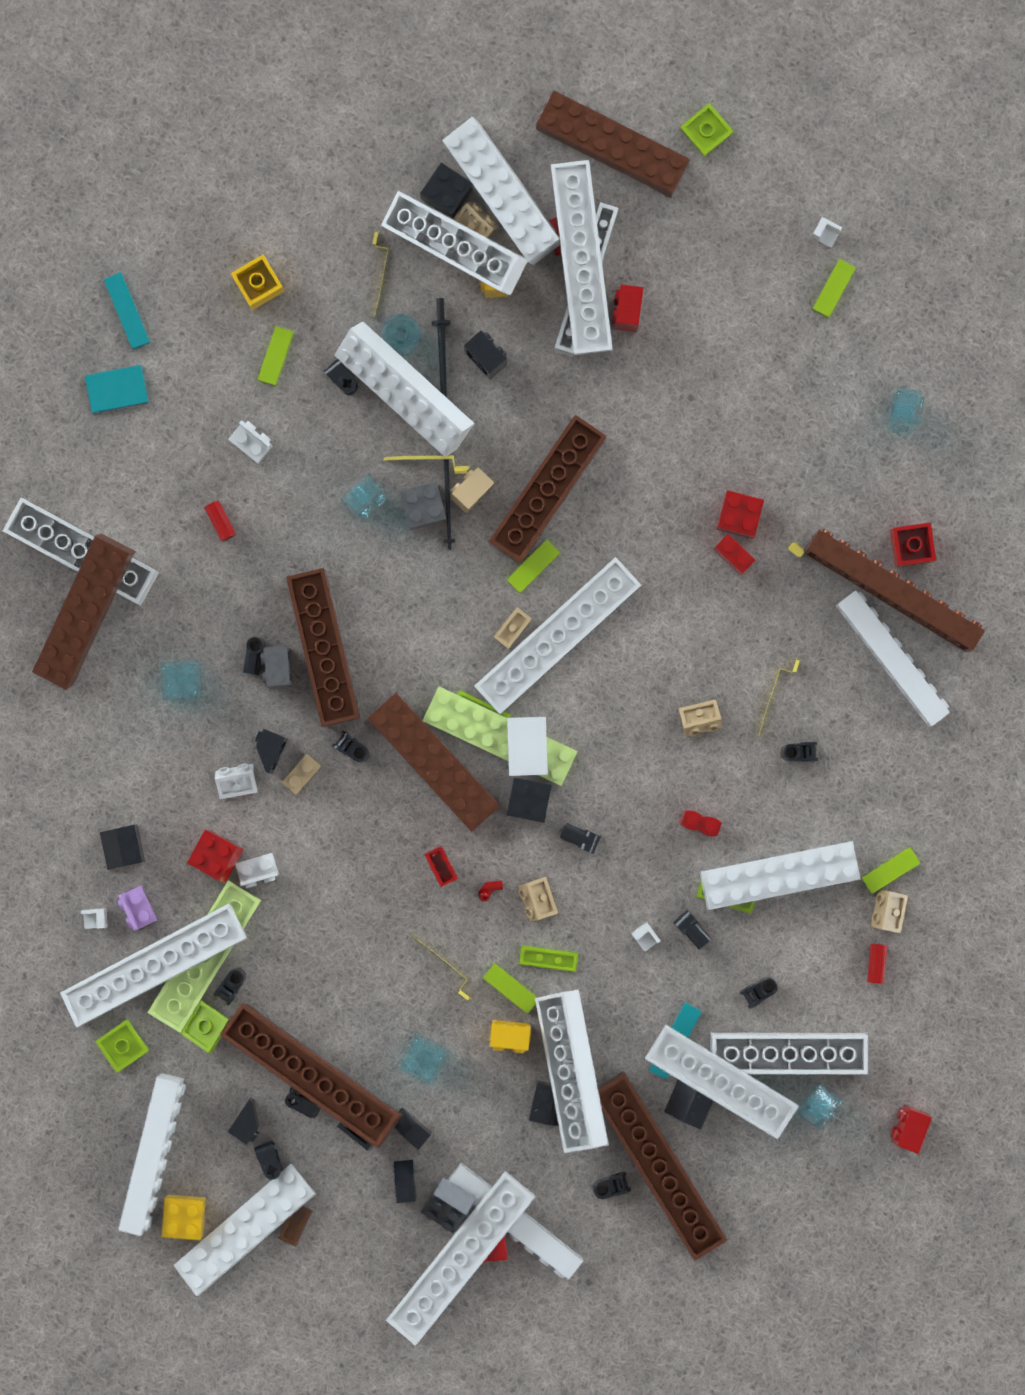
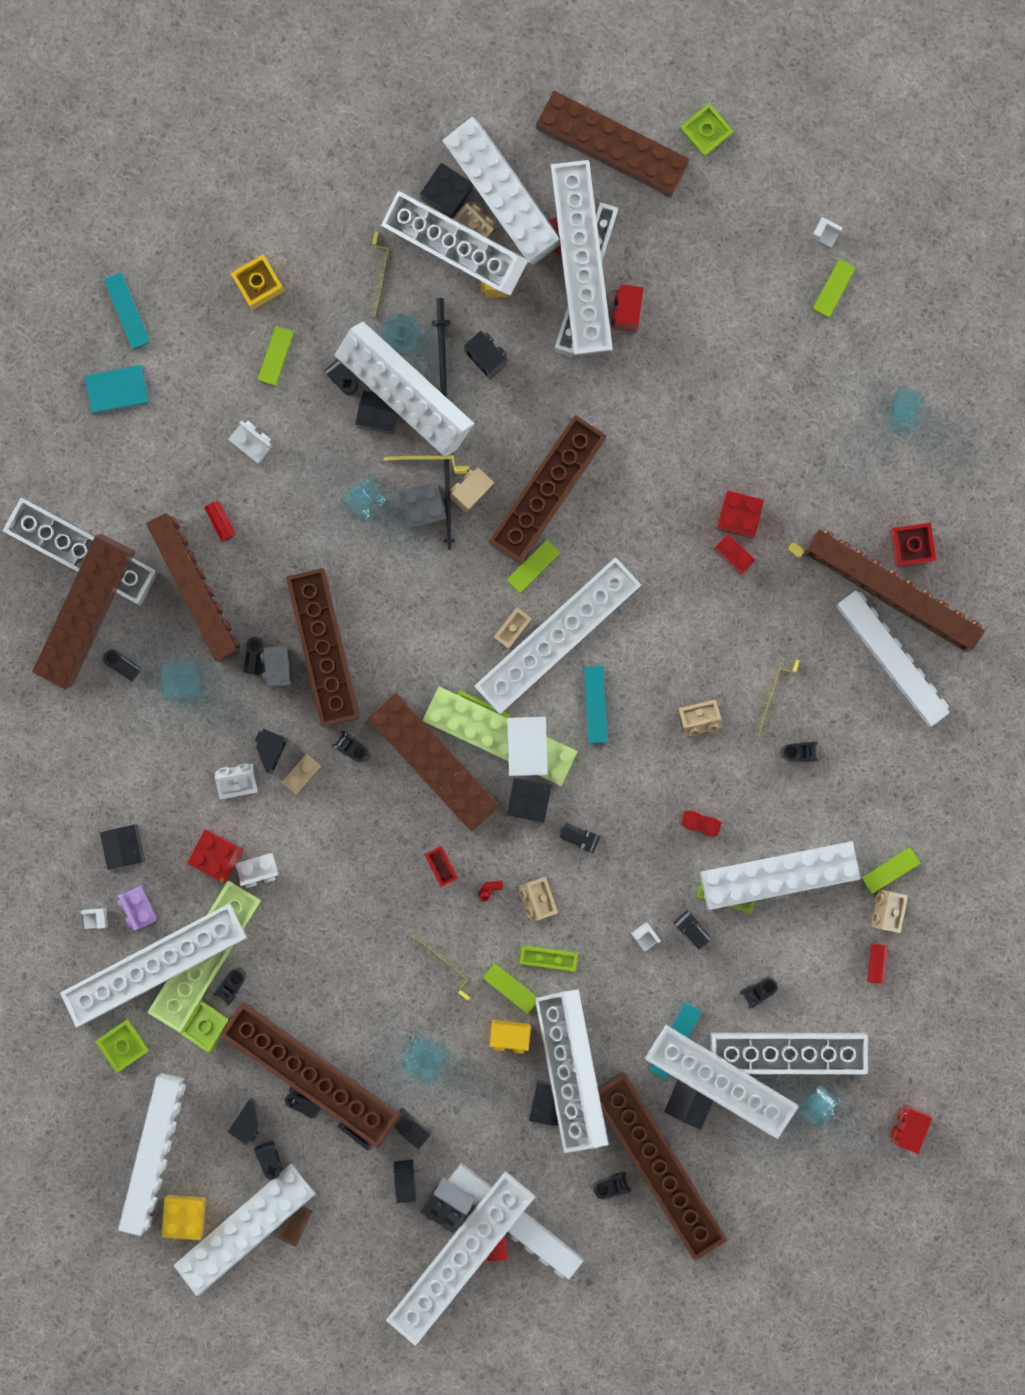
none -> black piece [103,650,142,682]
none -> copper brick [146,513,241,663]
none -> black slope [355,390,398,435]
none -> teal tile [584,666,608,743]

